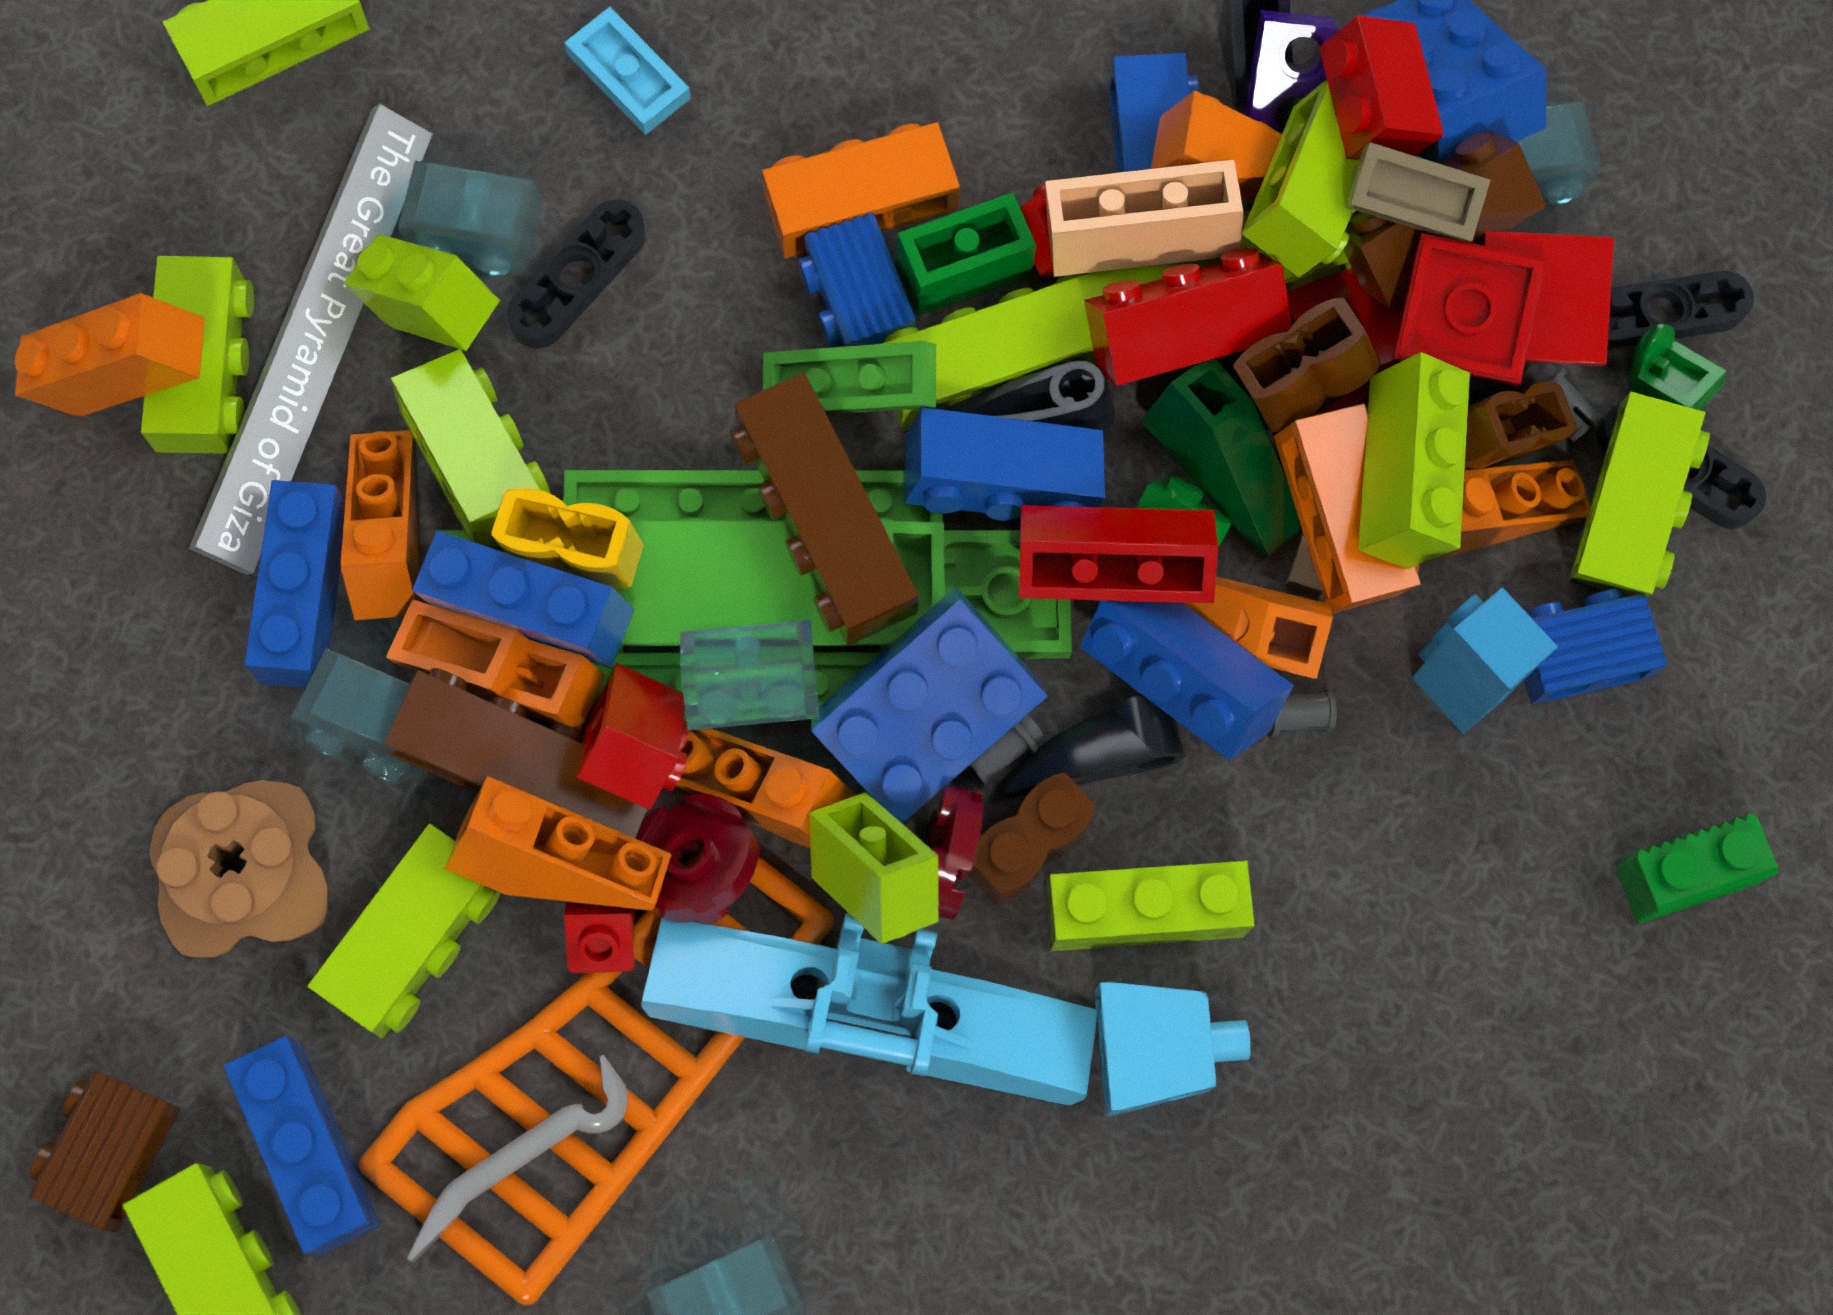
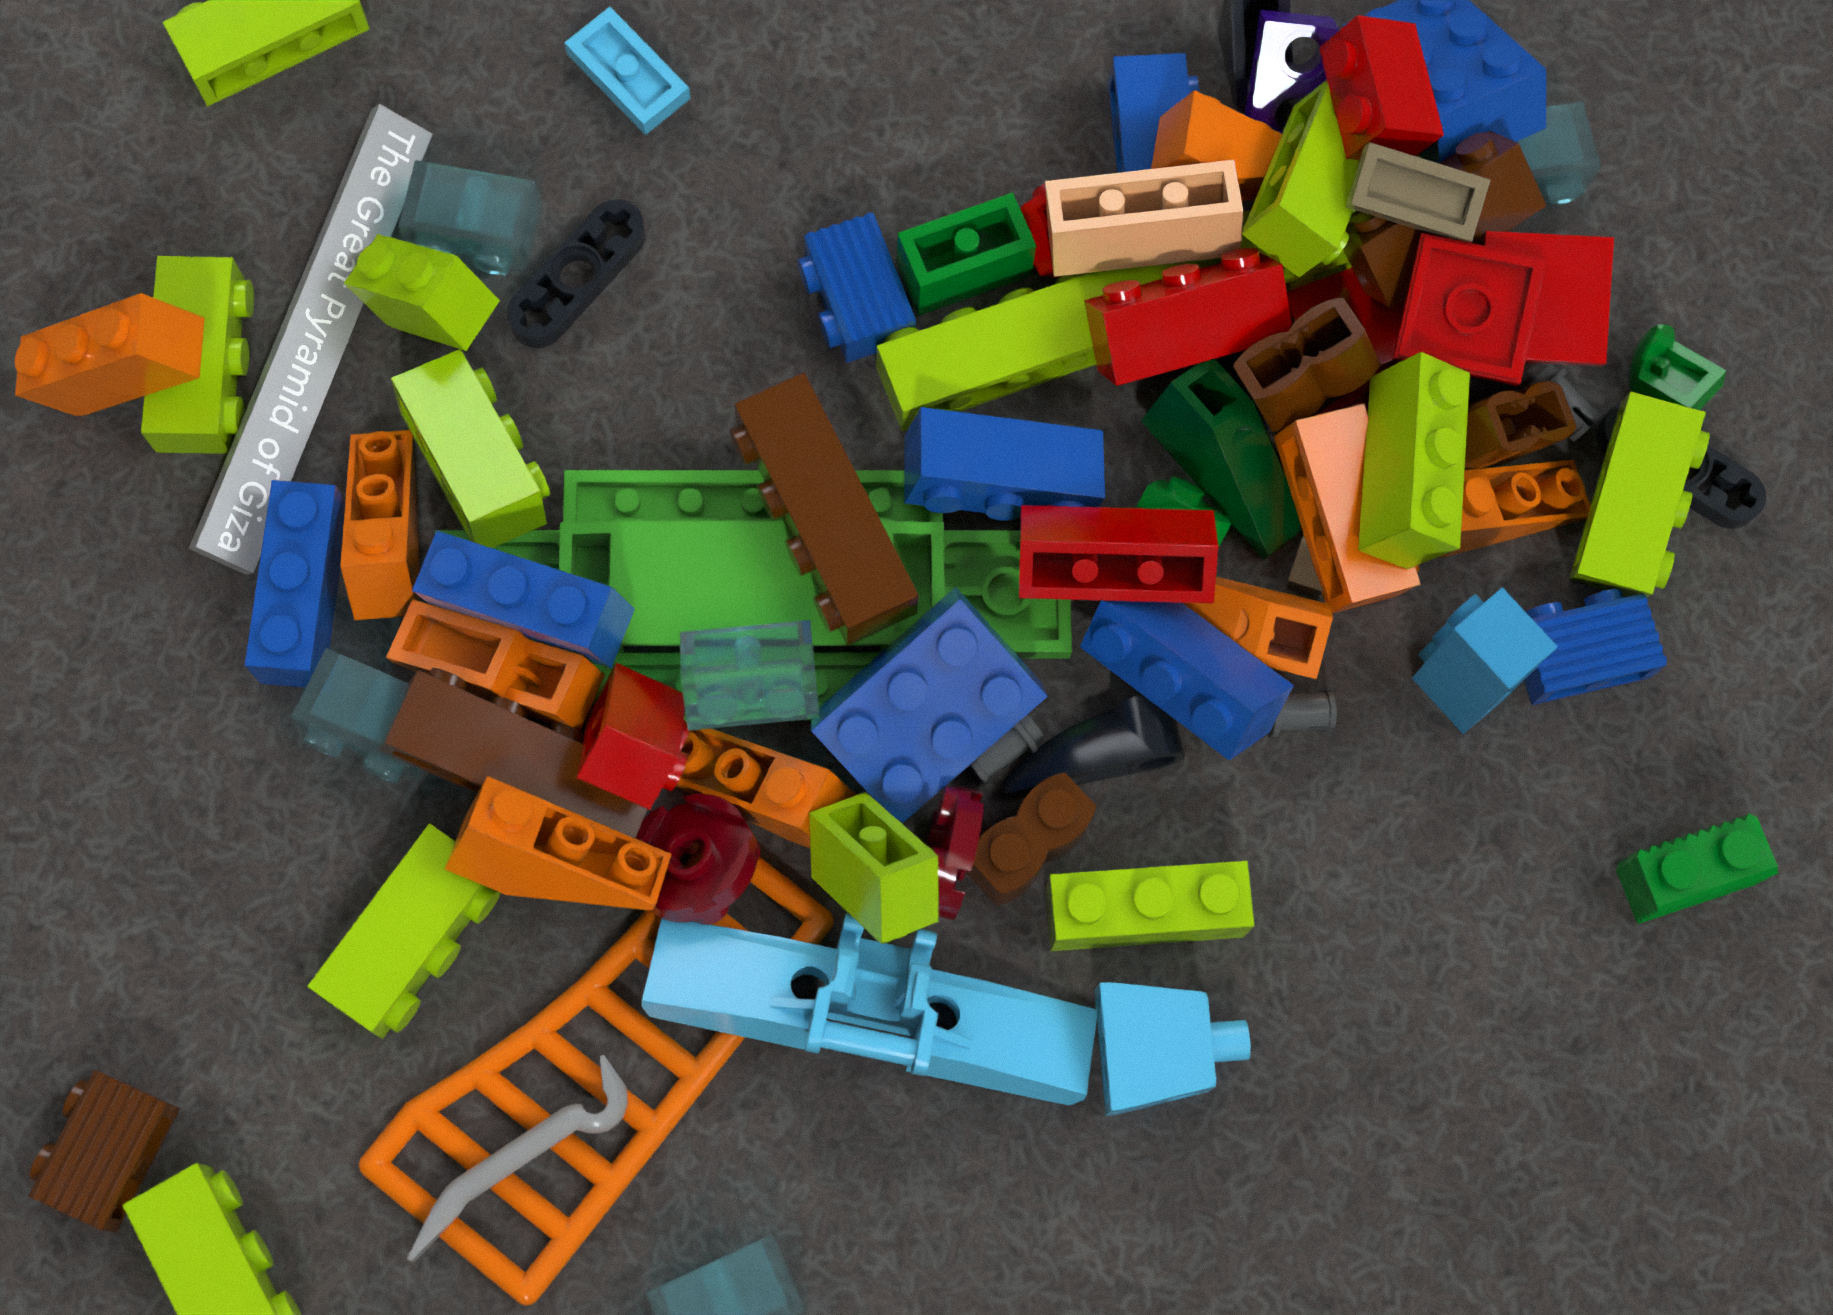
medium nougat brick [149,780,328,958] -> none
blue brick [223,1035,381,1256] -> none
yellow brick [491,488,644,590] -> none
red bracket [564,901,636,973] -> none
orange brick [762,122,960,259] -> none
bright green plate [763,341,937,414] -> none
black piece [943,361,1115,434] -> none
black beam [1607,271,1754,349] -> none

